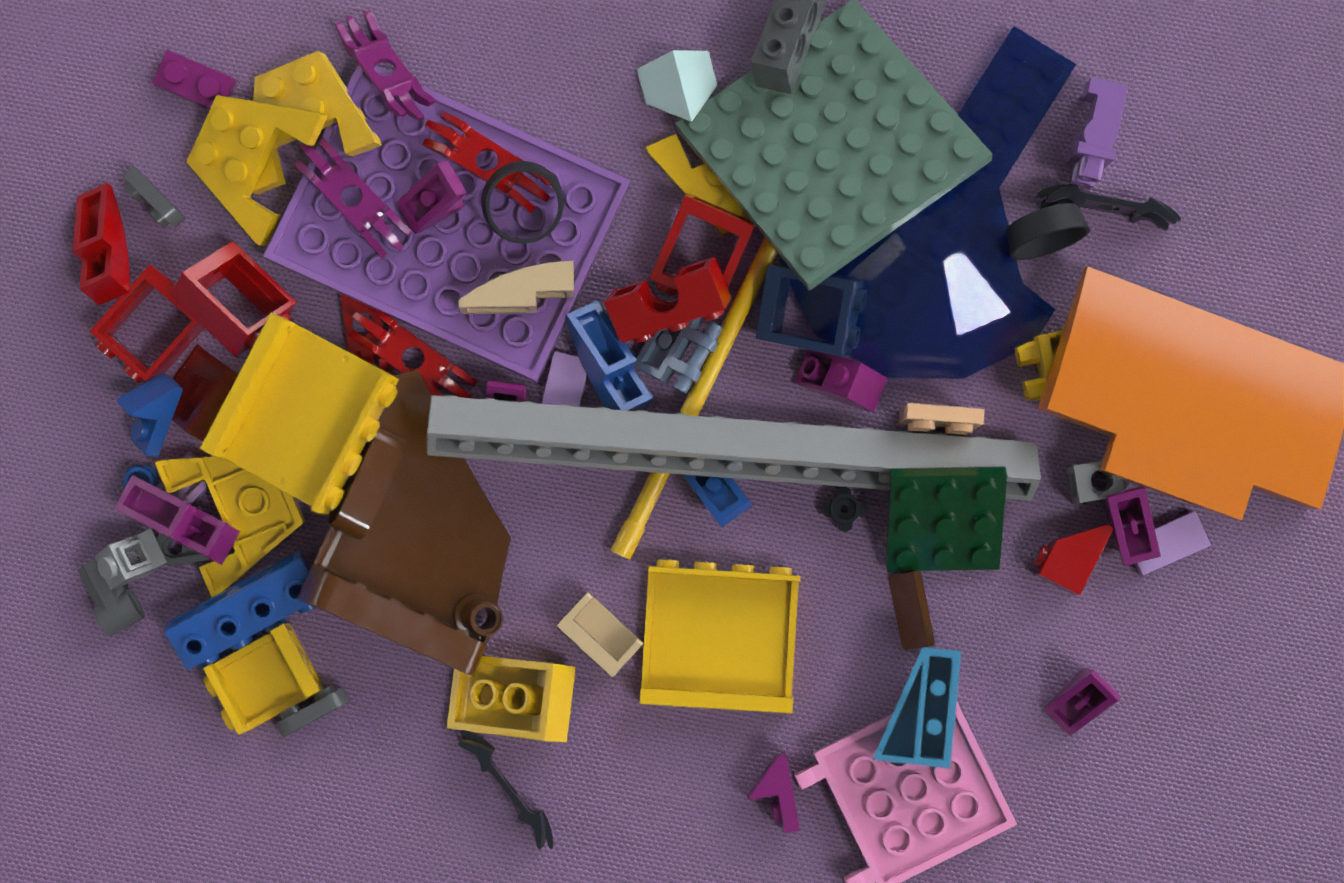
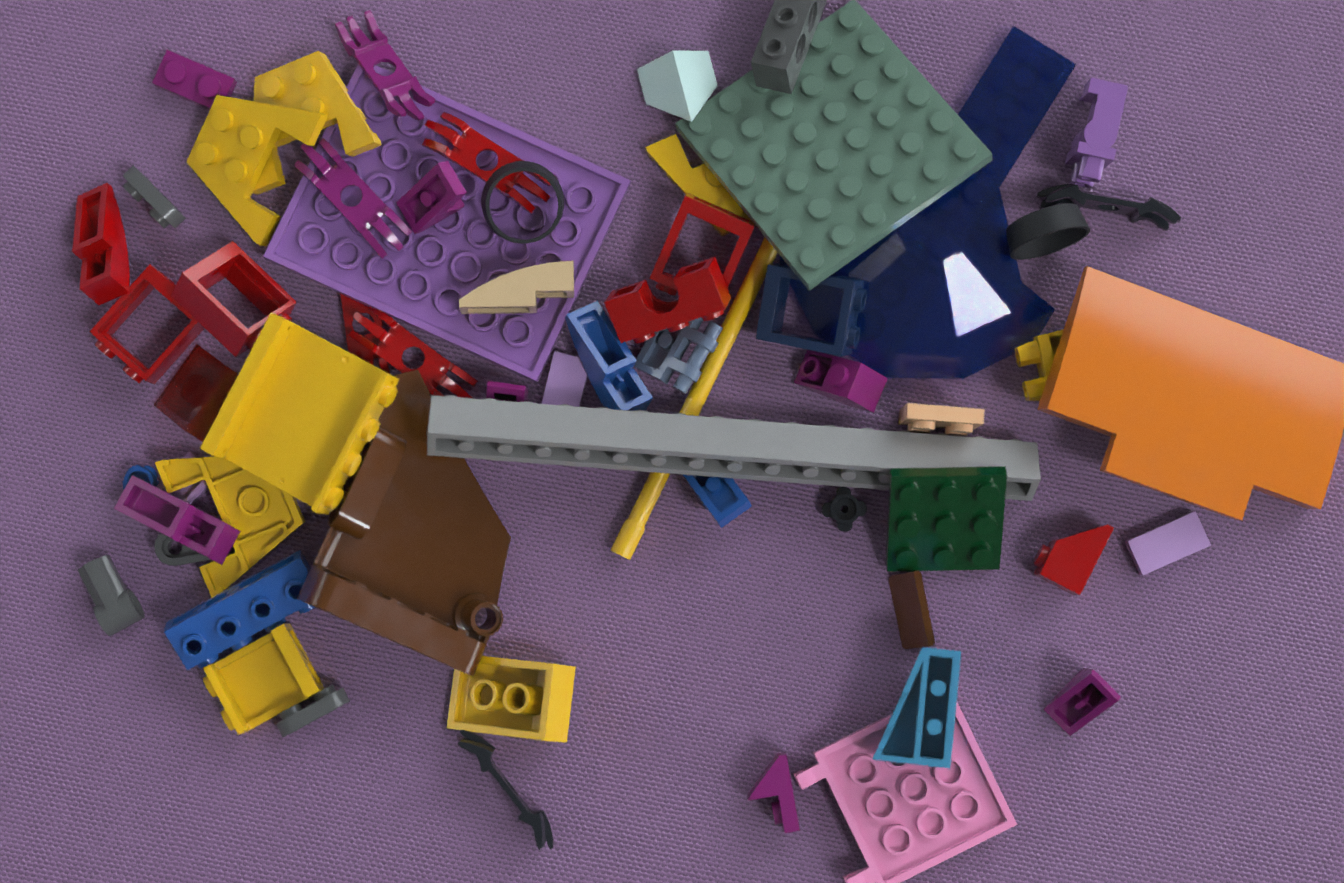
light grey window [94,528,167,590] -> none
blue slope [117,373,183,457] -> none
tan panel [557,592,644,678] -> none
yellow panel [640,559,800,713] -> none
light grey brick [1067,461,1128,504] -> none
magenta slope [1106,486,1161,566] -> none

